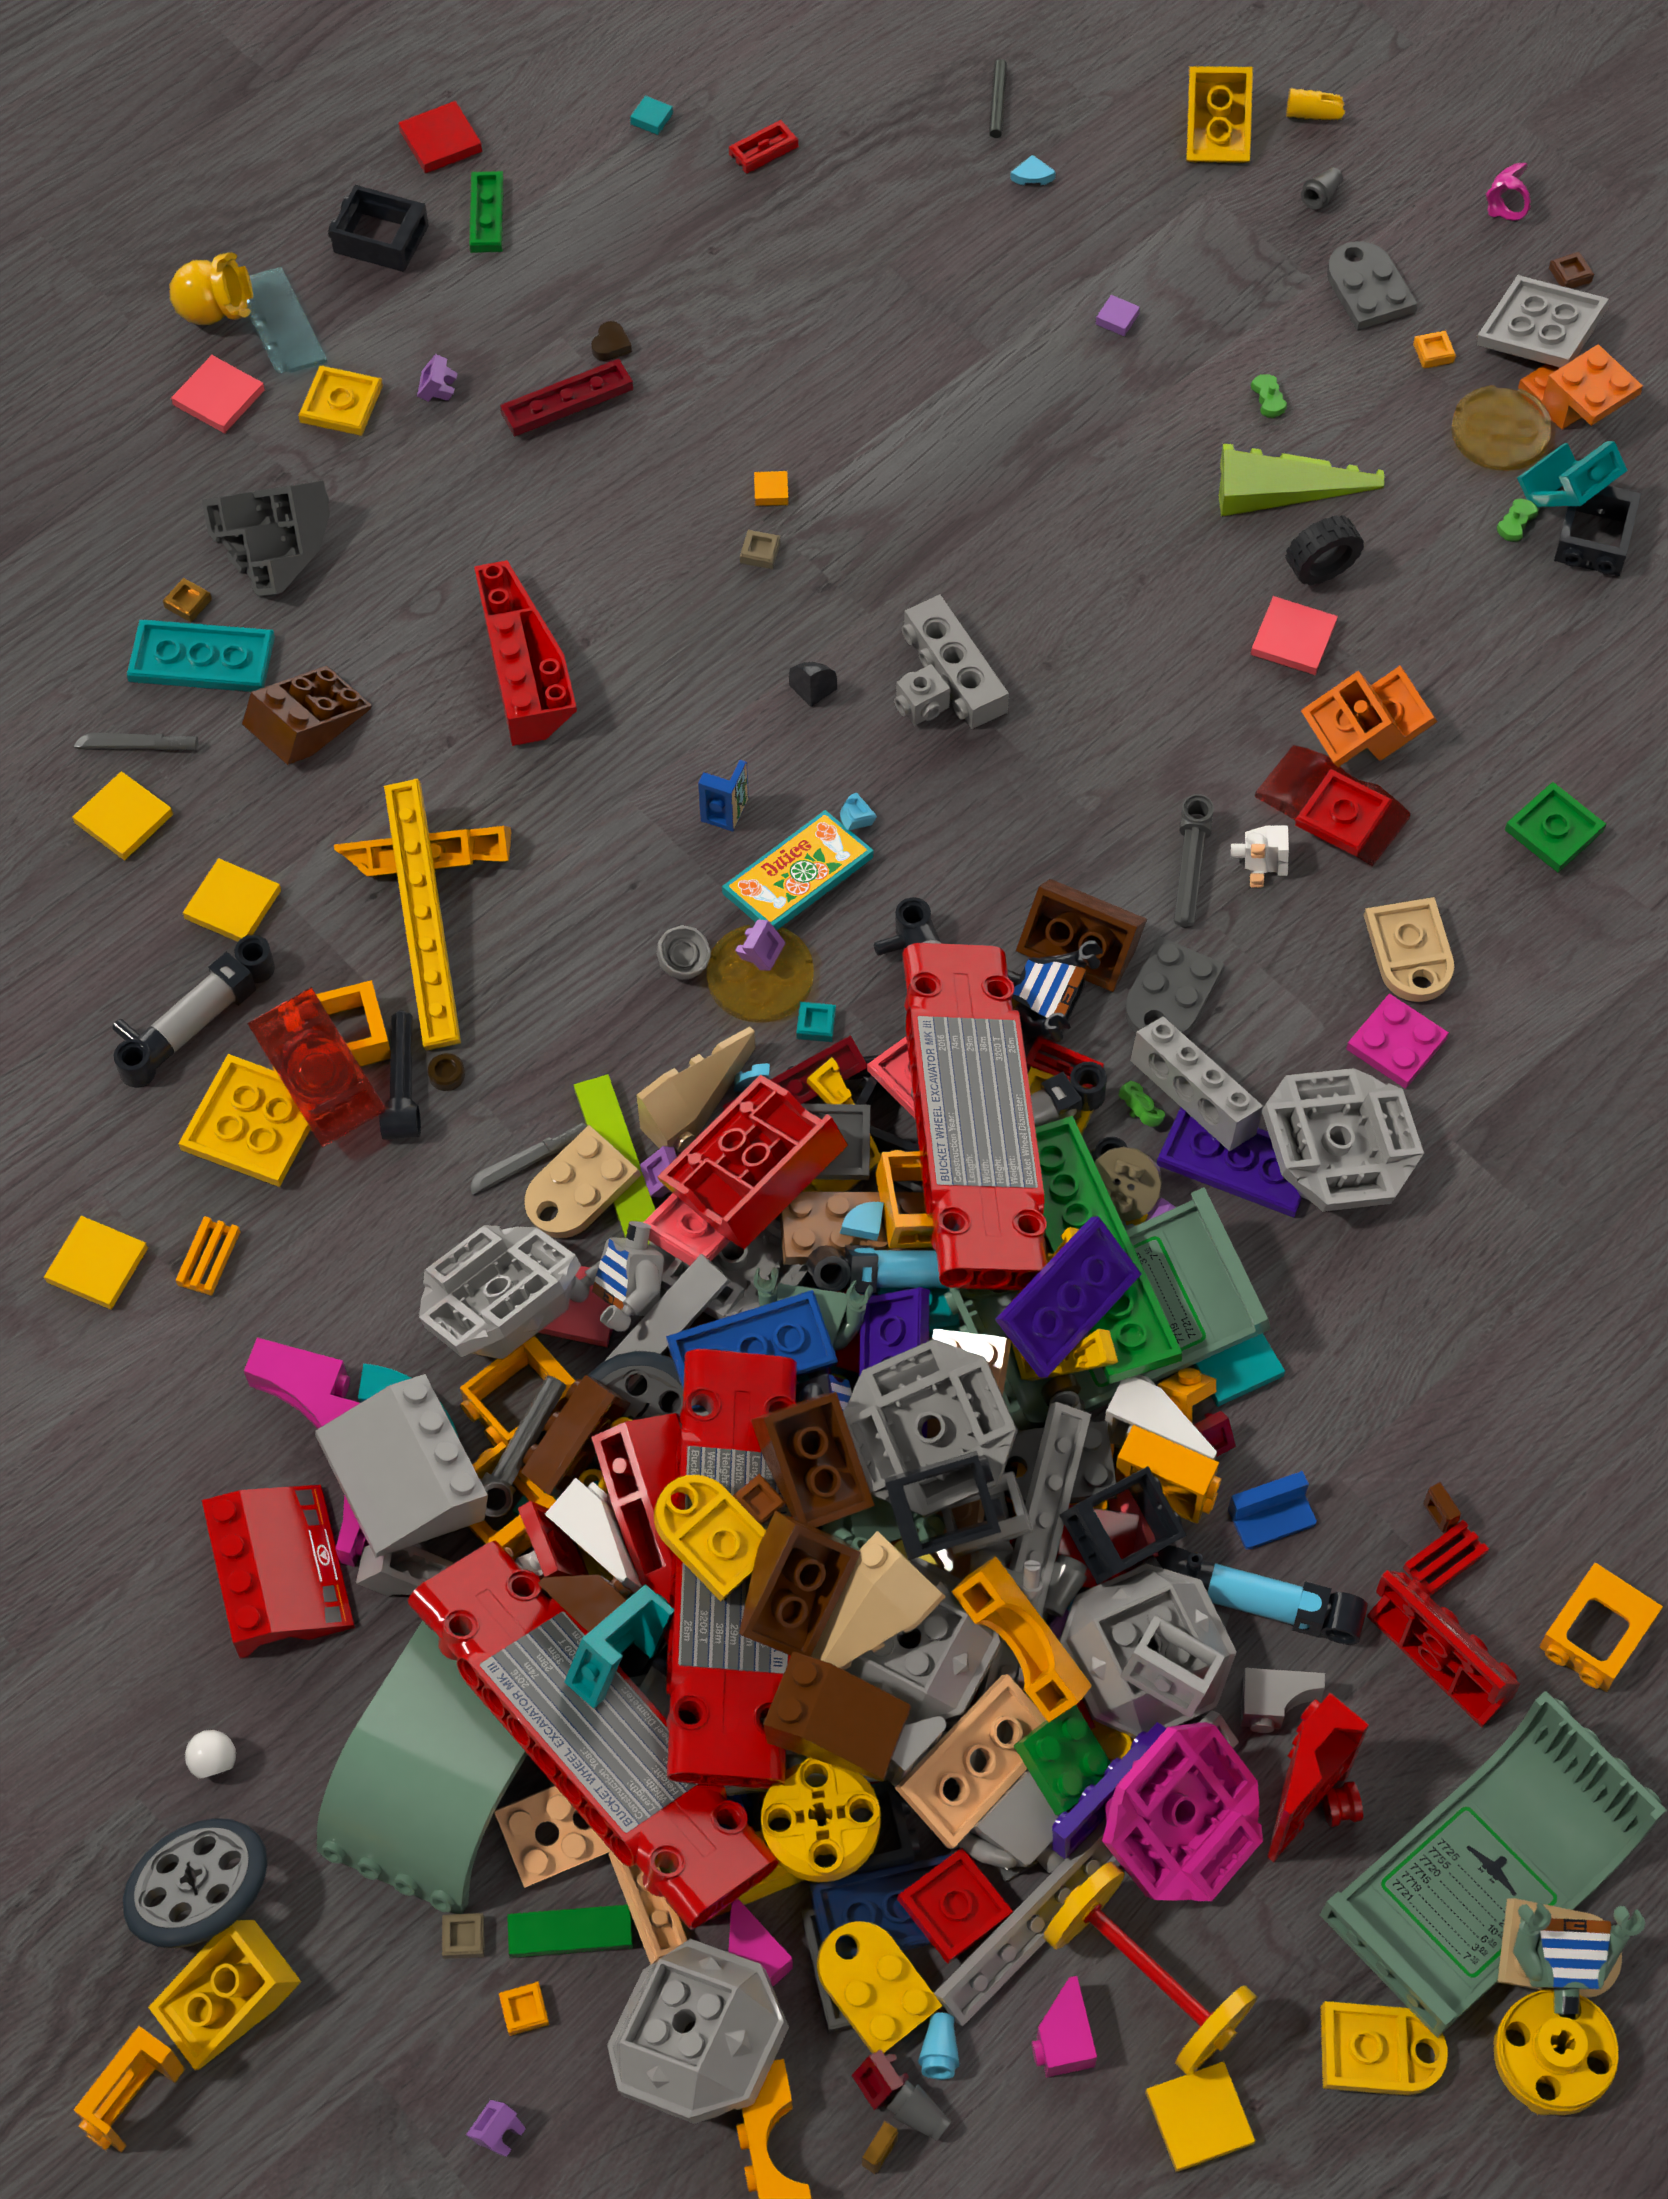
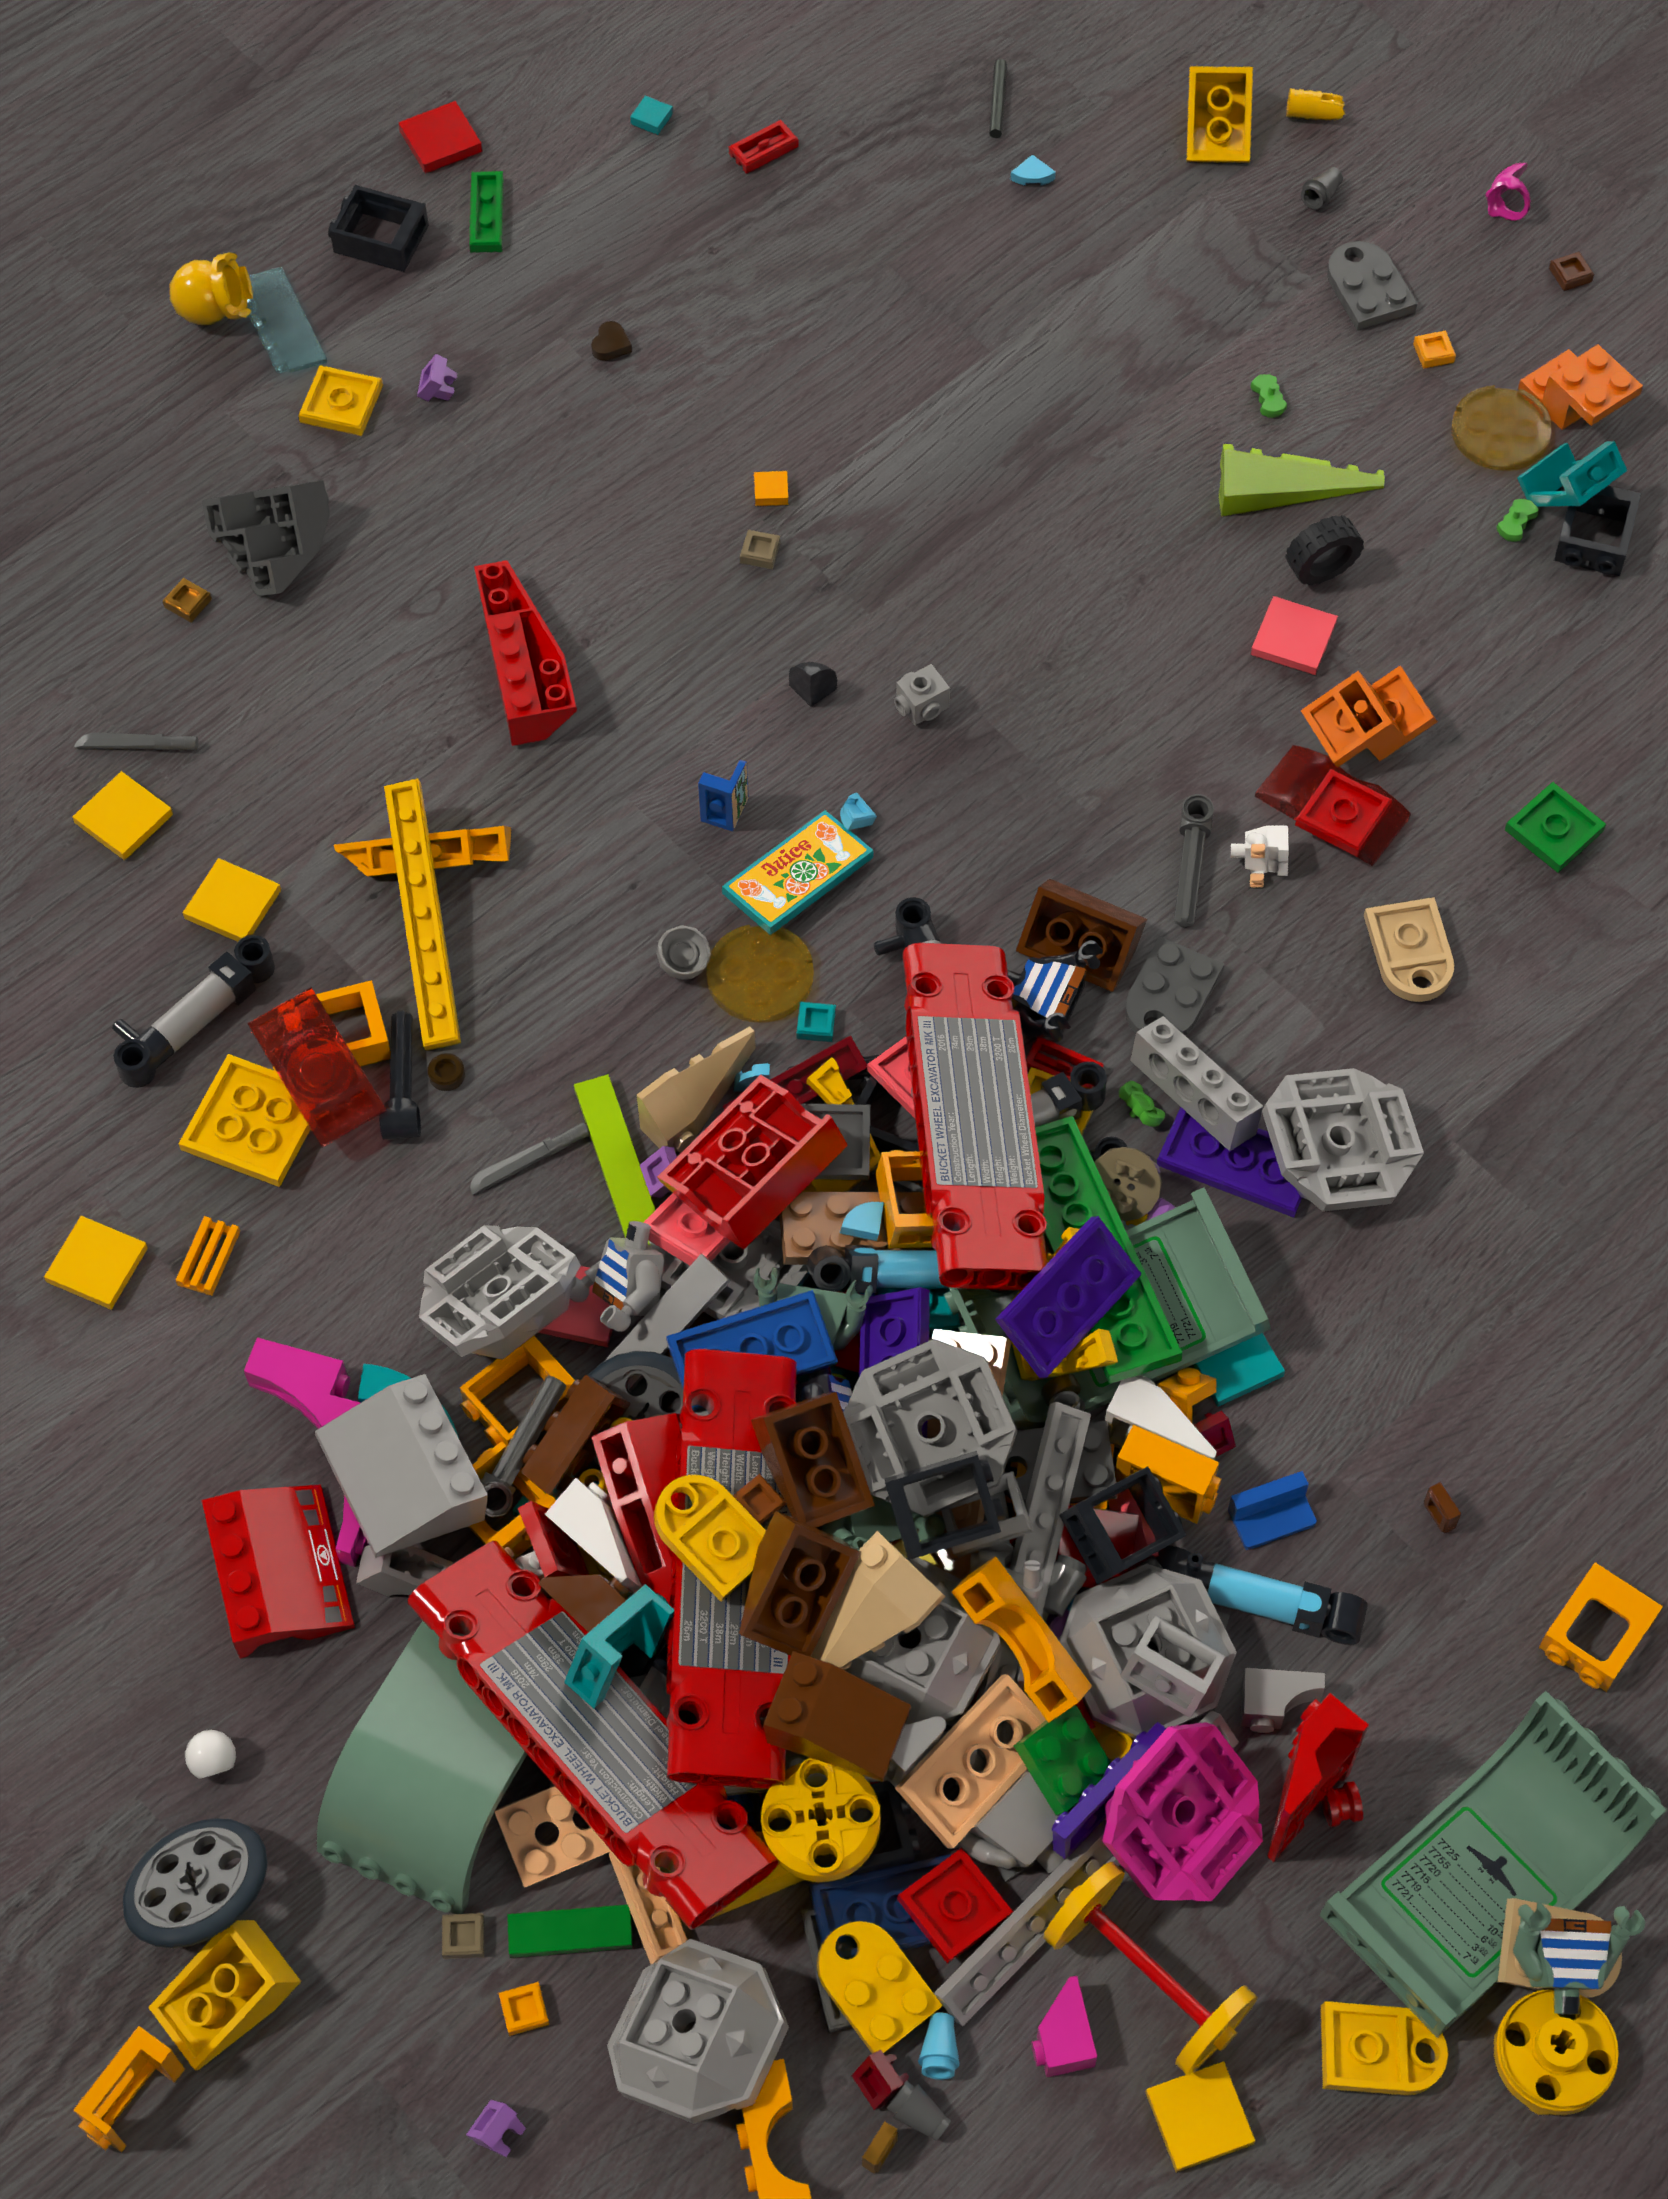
teal tile [127,619,275,692] -> none
coral tile [171,355,265,434] -> none
reddish brown slope [242,665,372,765] -> none
dark red plate [500,359,634,437] -> none
tan plate [525,1125,641,1238] -> none
dark pink slope [728,1899,793,1987] -> none
medium lavender tile [735,920,785,971] -> none
light grey brick [902,595,1009,729] -> none
medium lavender tile [1096,295,1140,337] -> none
dark pink plate [1346,993,1449,1089] -> none
red piece [1367,1570,1520,1728] -> none
red tile [1403,1519,1489,1596] -> none
light grey plate [1477,275,1609,368] -> none

